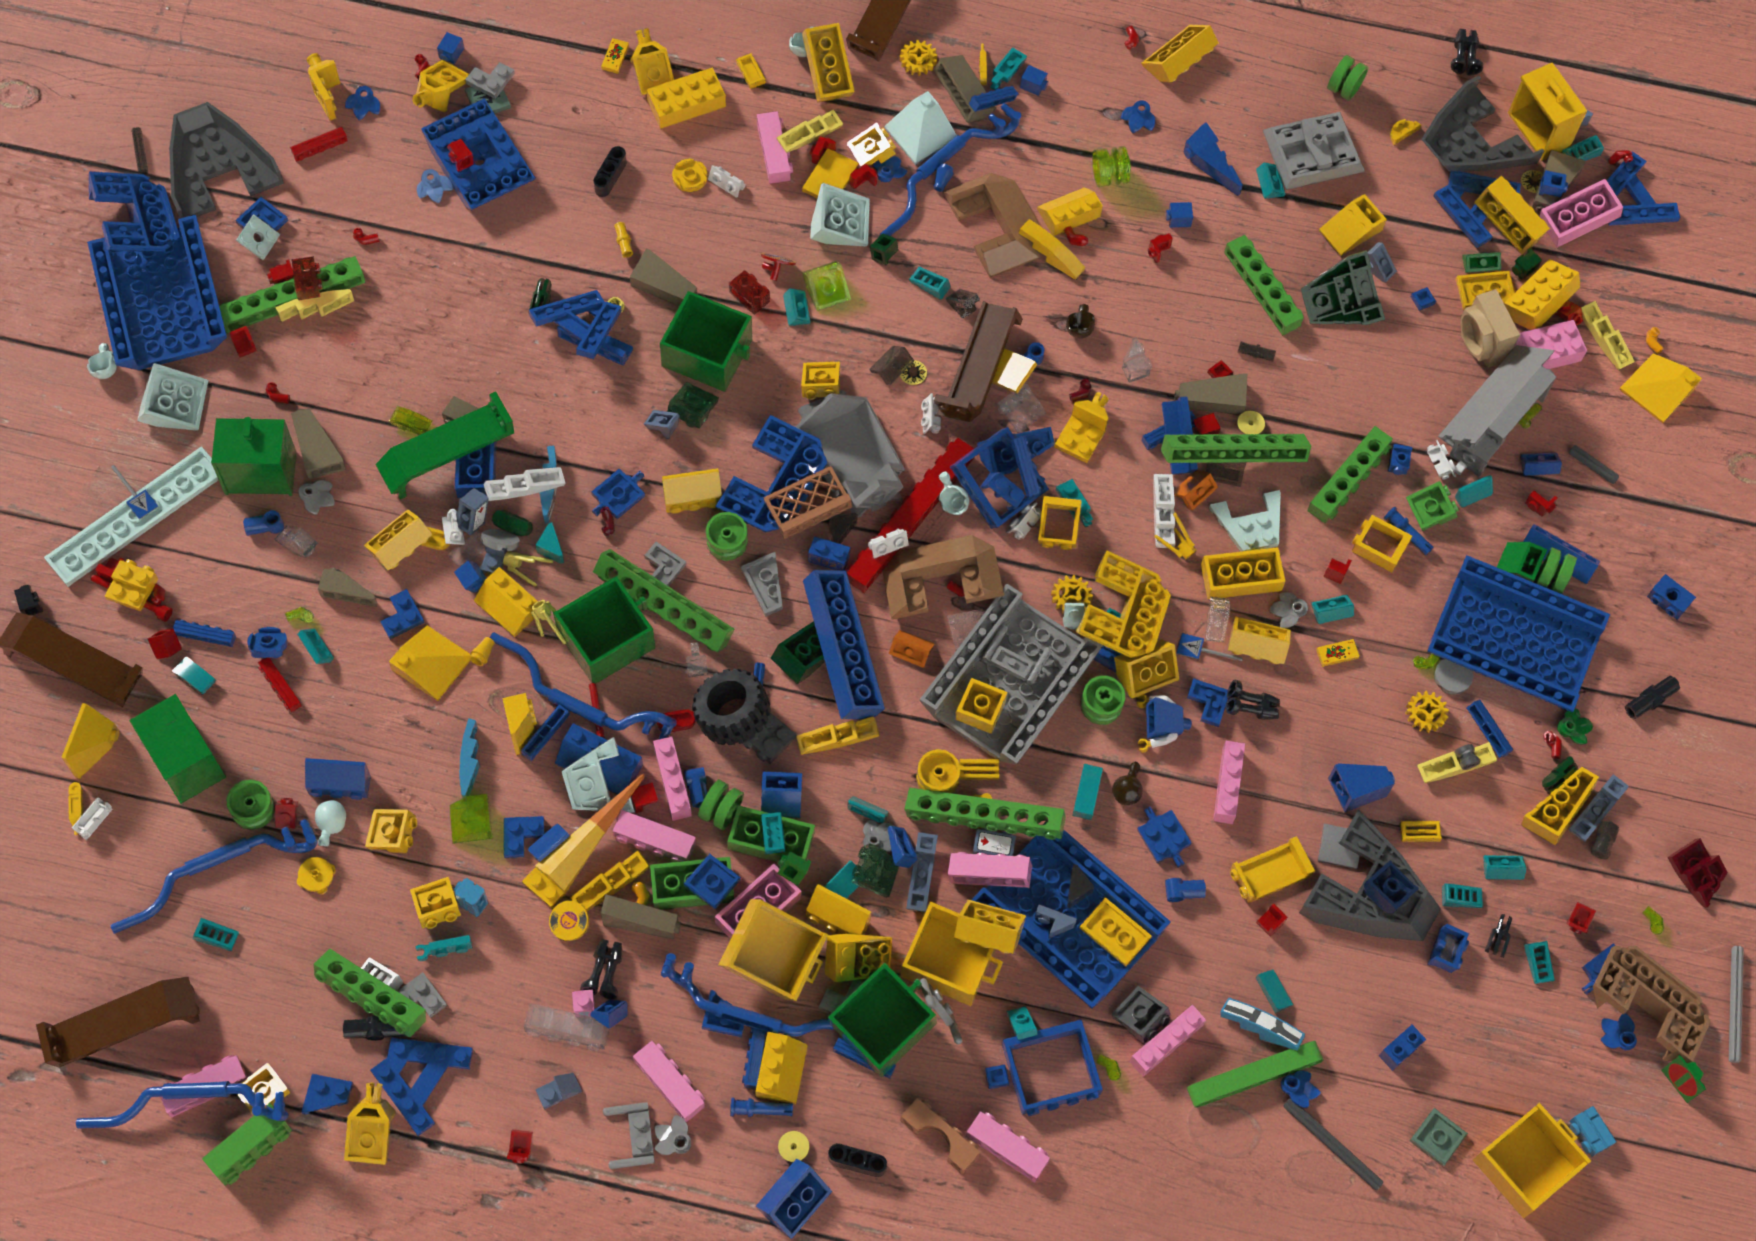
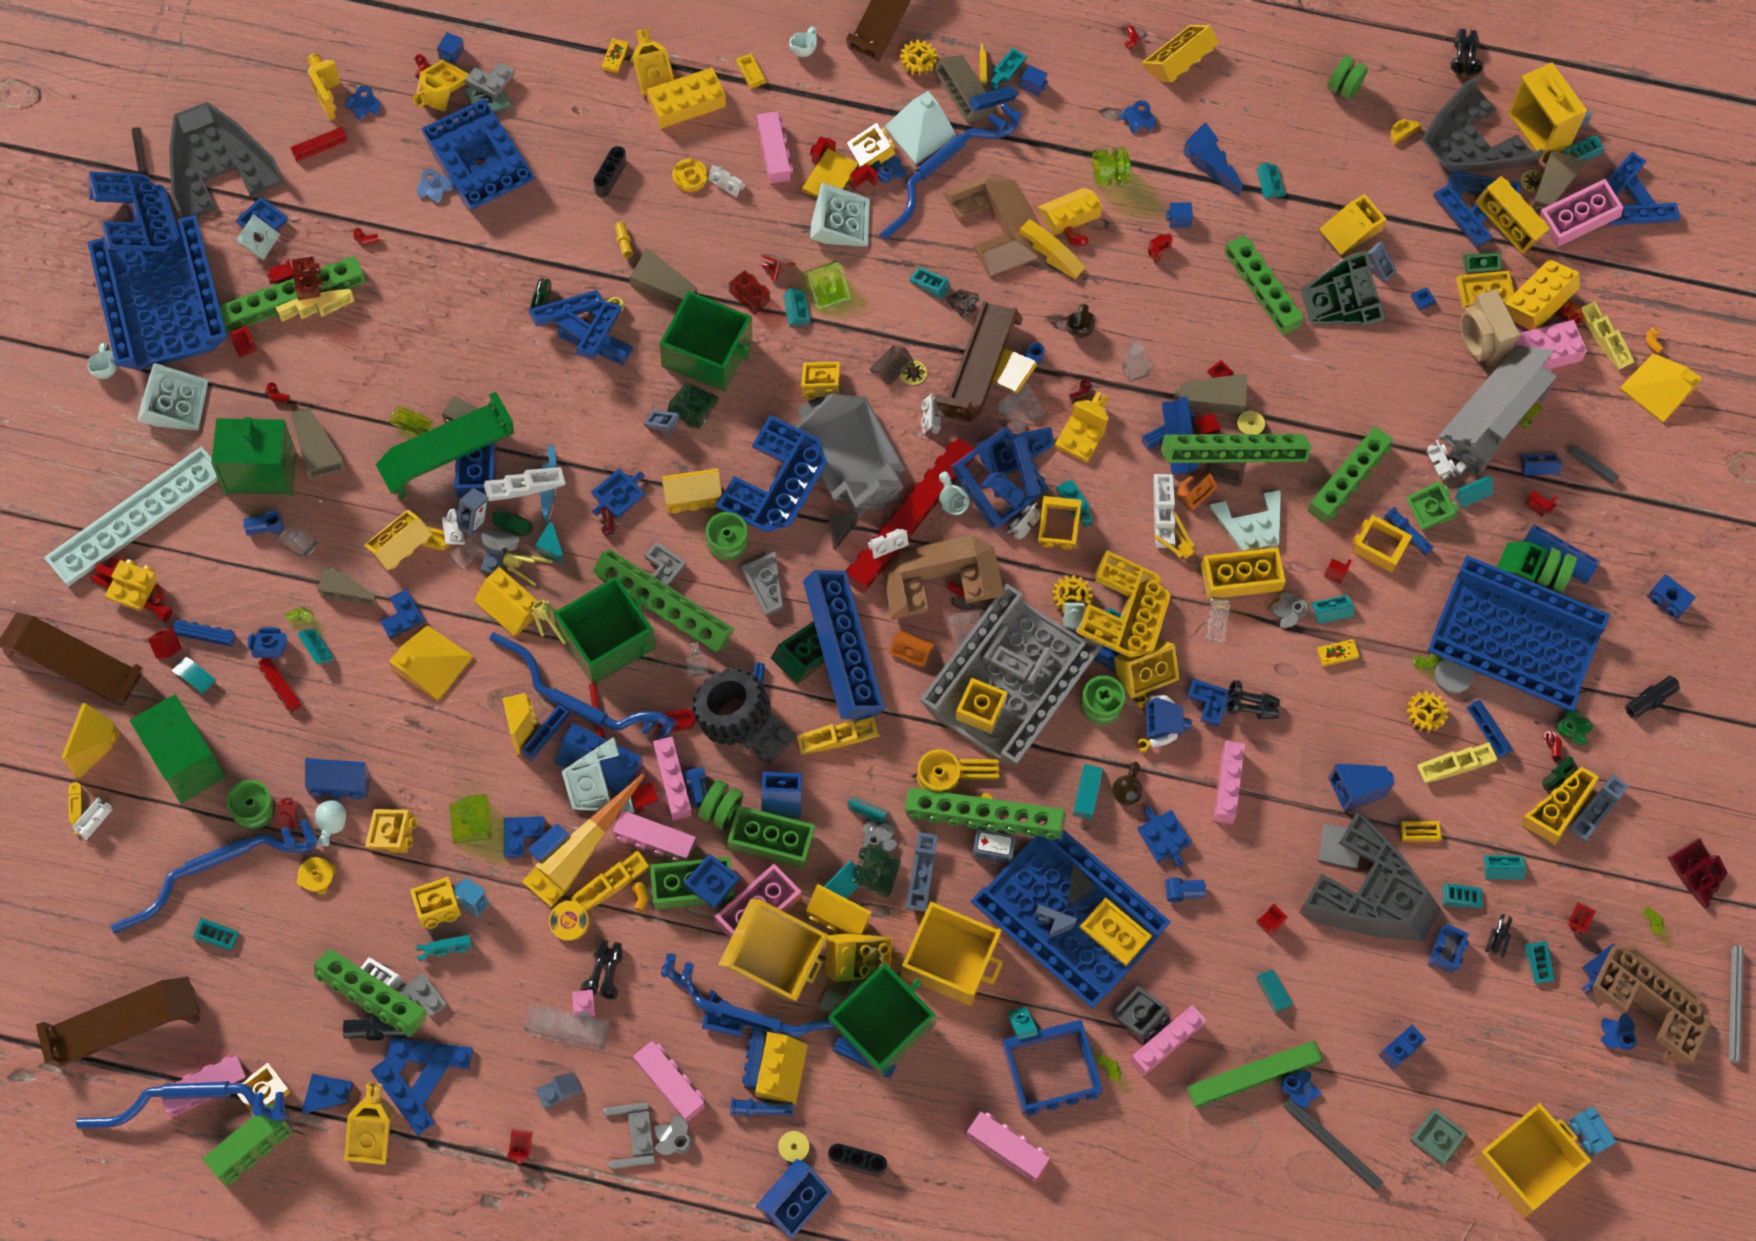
black brick [14,585,43,615] -> none
piece [111,465,159,520] -> none
light grey plate [298,480,335,515] -> none
red brick [447,139,474,172] -> none
blue brick [454,560,487,593] -> none
dark azure slope [459,718,480,802] -> none
yellow cone [470,637,495,666] -> none
blue slope [590,999,628,1028] -> none
dark tan slope [601,894,681,939] -> none
teal plate [761,812,785,854] -> none
nougat fence [763,466,852,539] -> none
light yellow slope [776,110,843,153] -> none
green brick [777,851,811,886] -> none
yellow brick [802,23,855,103] -> none
blue brick [808,536,850,571] -> none
dark green brick [870,233,899,265] -> none
blue slope [888,826,918,868] -> none
nougat arch [900,1098,980,1175] -> none
light grey plate [920,978,962,1044] -> none
blue cone [933,164,954,192] -> none
bright pink brick [948,852,1032,888] -> none
yellow slope [954,900,1026,954] -> none
blue tile [985,1064,1009,1089] -> none
piece [1176,633,1243,661] -> none
slope [1220,998,1305,1051] -> none
yellow slope [1228,616,1291,664] -> none
yellow panel [1230,836,1315,904] -> none
clear smoke pin [1237,341,1276,362] -> none
light grey piece [1263,112,1365,190] -> none
dark blue slope [1364,860,1419,914] -> none
blue brick [1388,444,1413,475] -> none
flat silver wheel [1455,744,1480,770] -> none
dark green brick [1512,248,1542,280] -> none
blue brick [1539,170,1568,197] -> none
clear smoke piece [1591,821,1619,859] -> none
red arm [1608,150,1633,165] -> none
piece [1661,1055,1706,1103] -> none

